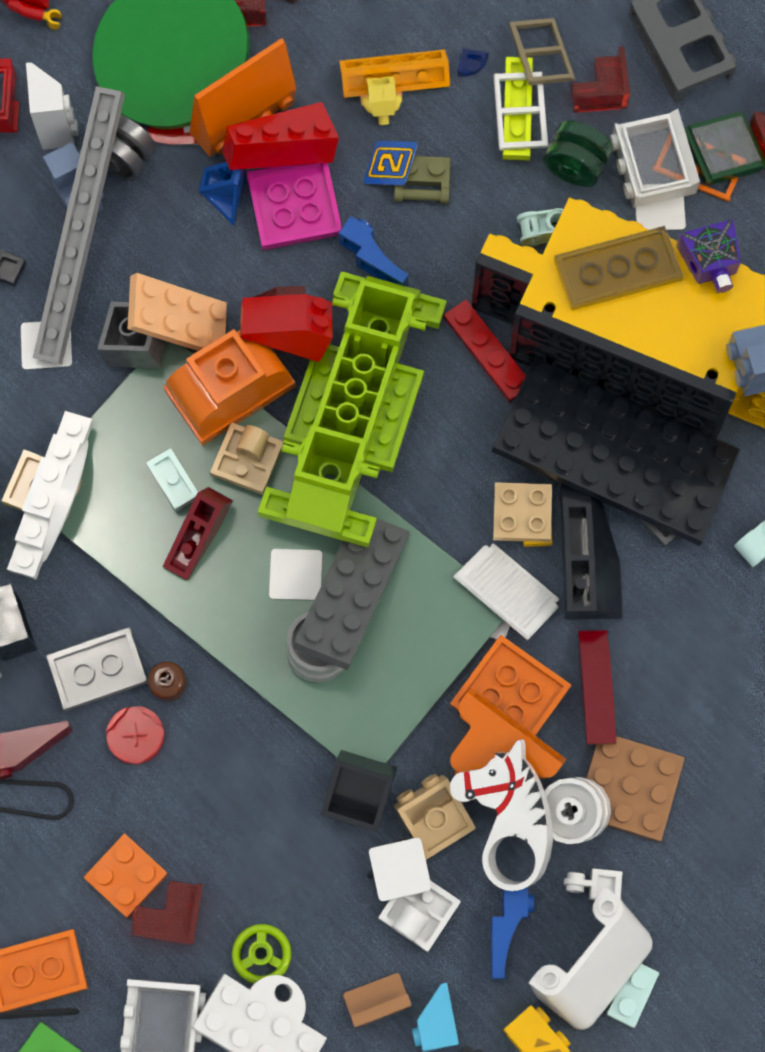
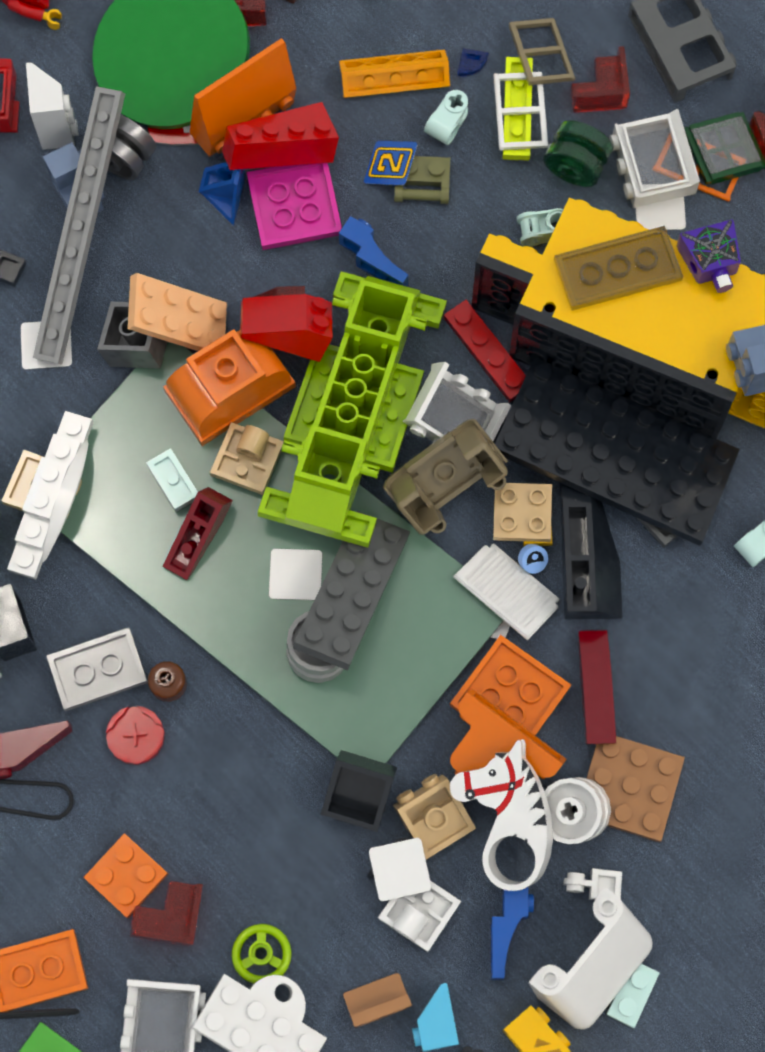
light yellow piece [360,76,402,125] -> none
none -> dark tan container [383,419,508,535]
none -> window [403,362,512,444]
none -> light aqua piece [424,90,468,145]
none -> light blue tile [518,544,548,574]

